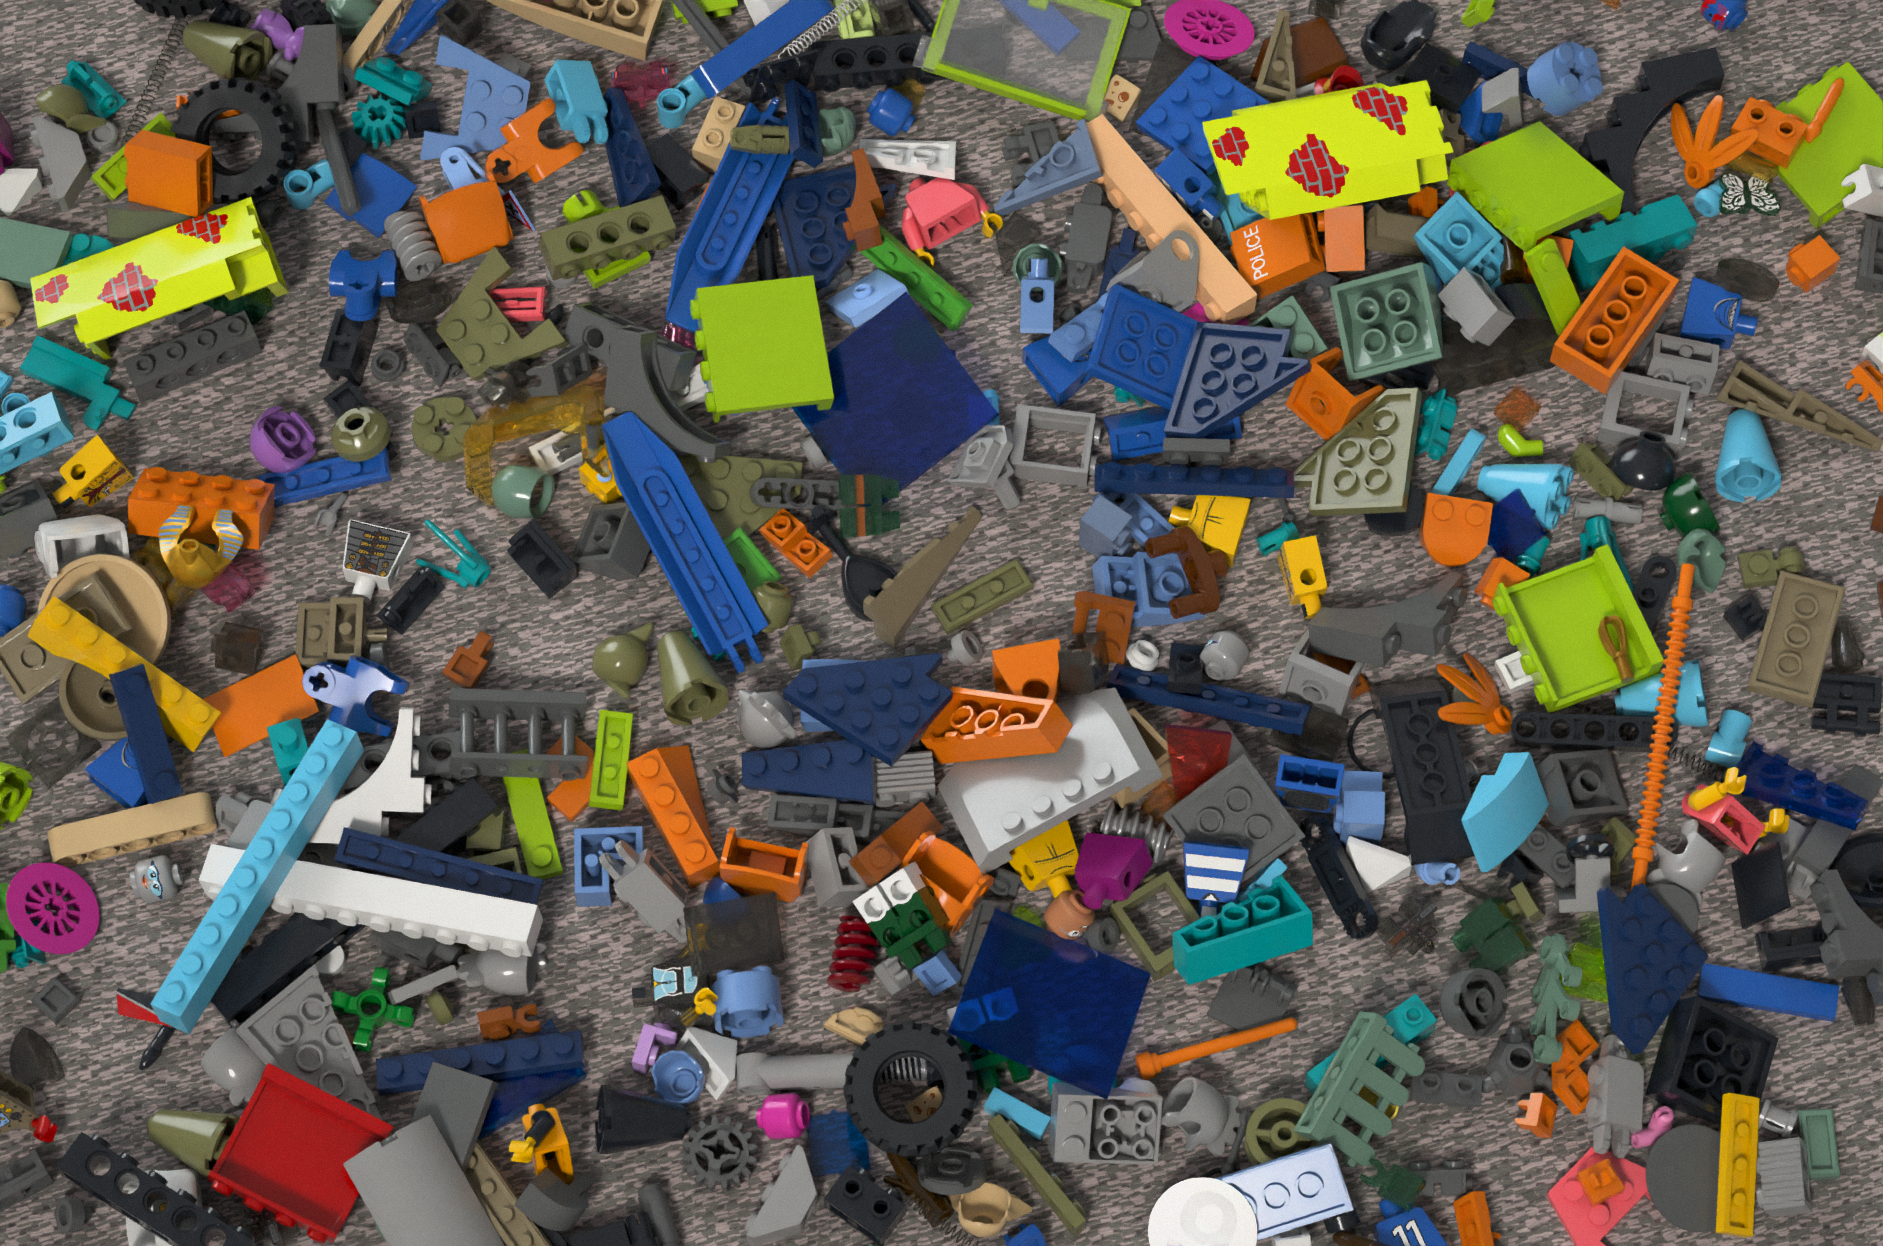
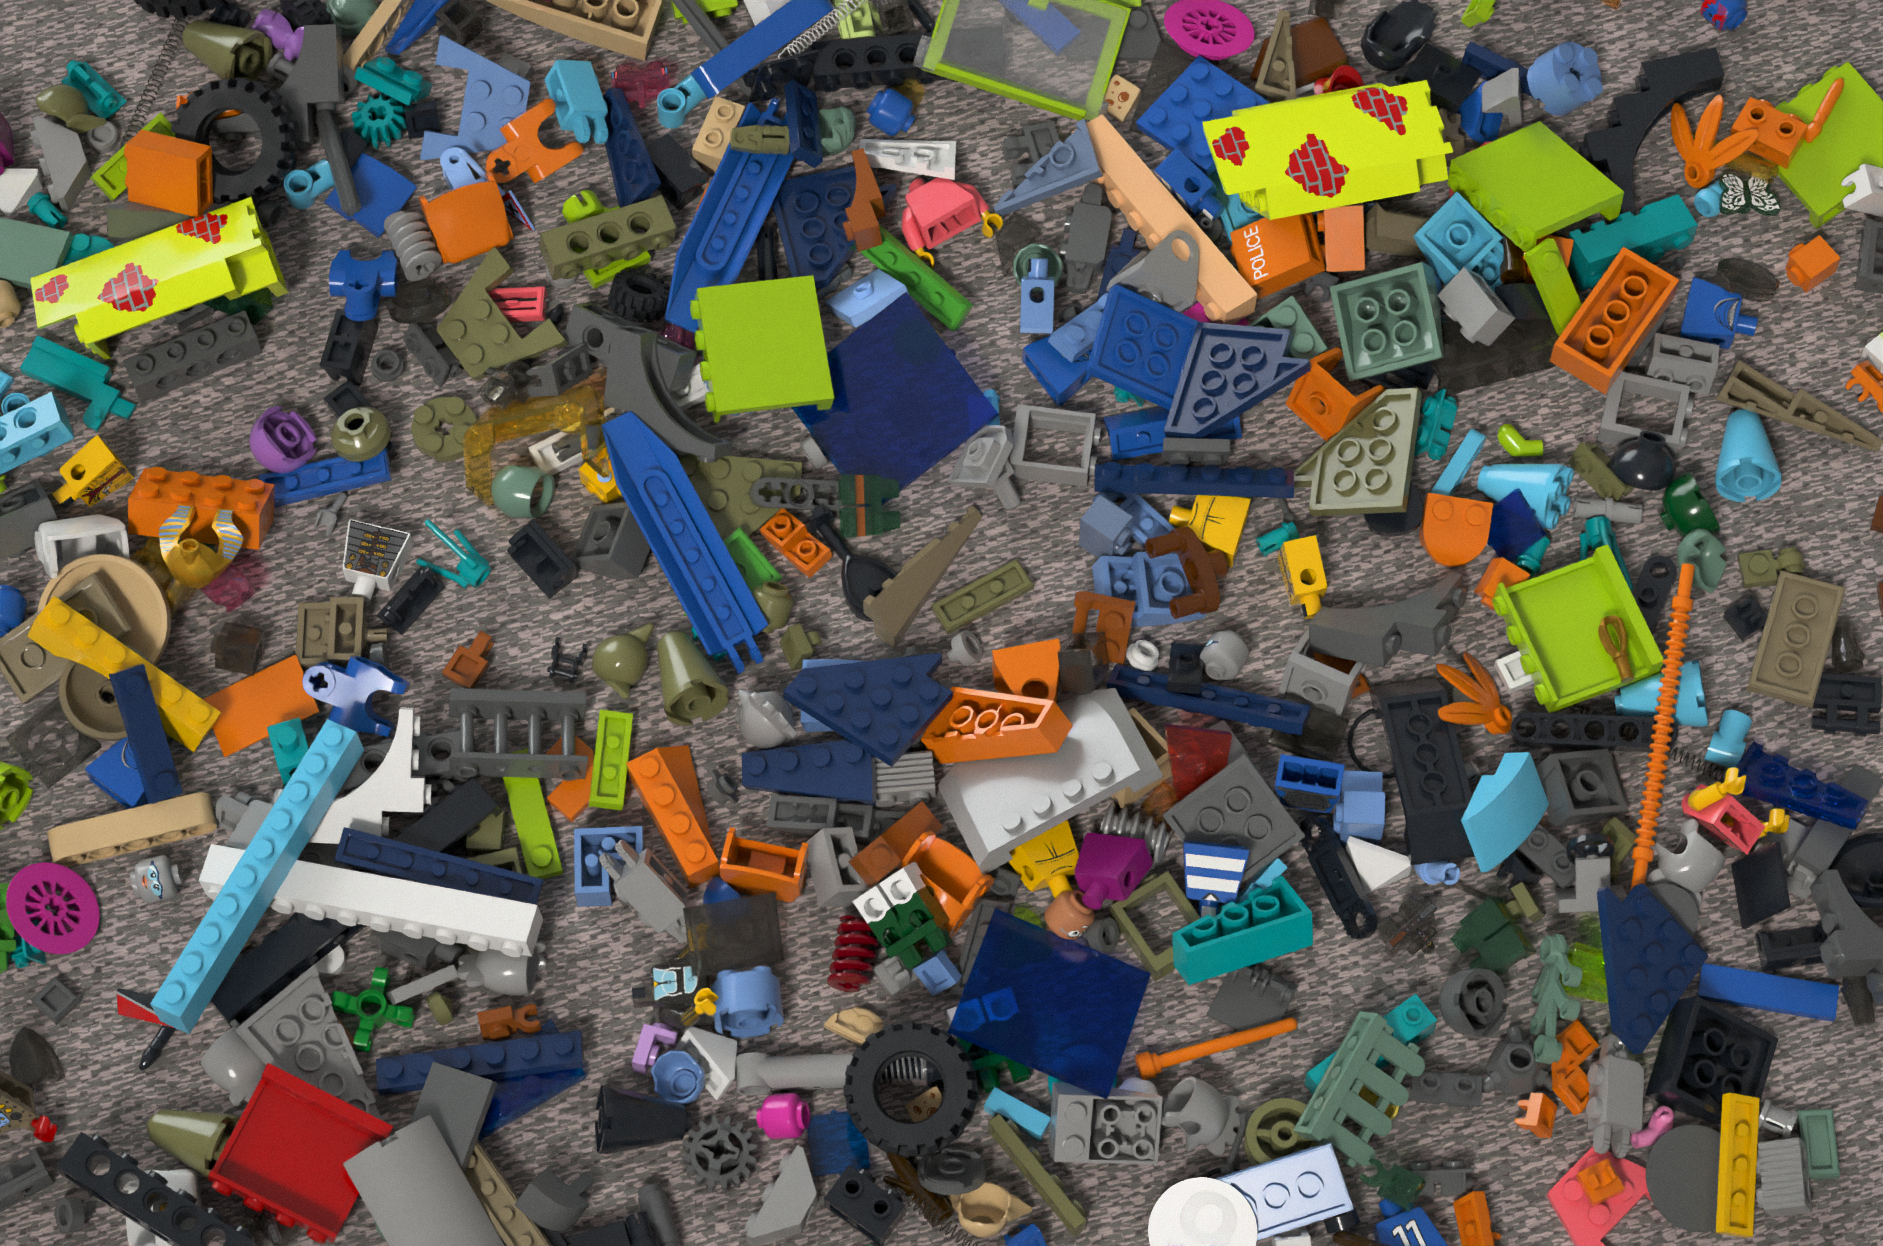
torso [509,1104,574,1195] -> none
orange tile [1408,186,1445,218] -> none
clear orange tile [1493,387,1541,433] -> none
none -> teal pin [27,192,68,229]
none -> black piece [547,637,588,683]
none -> black tyre [608,269,670,323]

